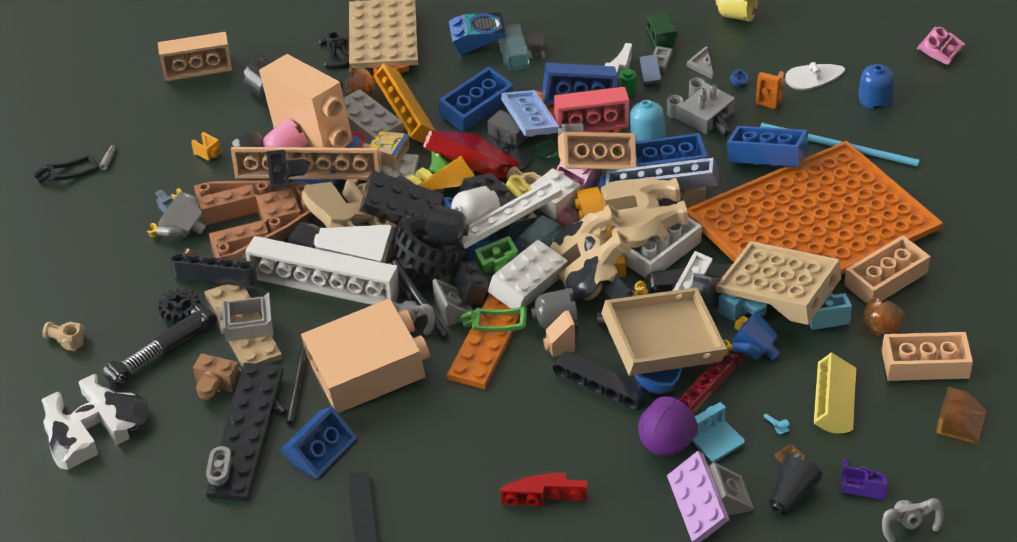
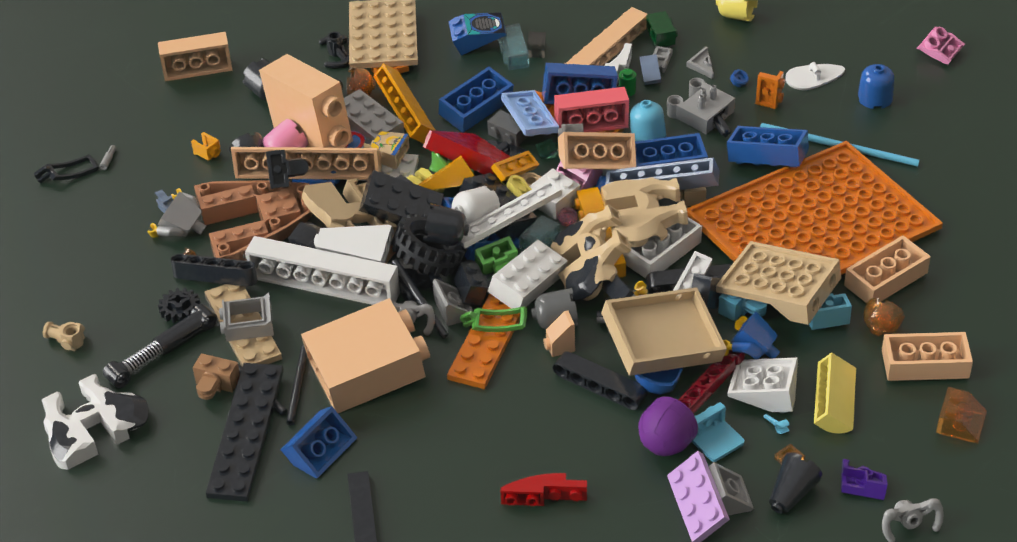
light grey plate [206,446,232,485] -> none
none -> light orange plate [491,150,539,182]
none -> light nougat brick [564,7,647,66]
none -> white slope [728,357,798,413]

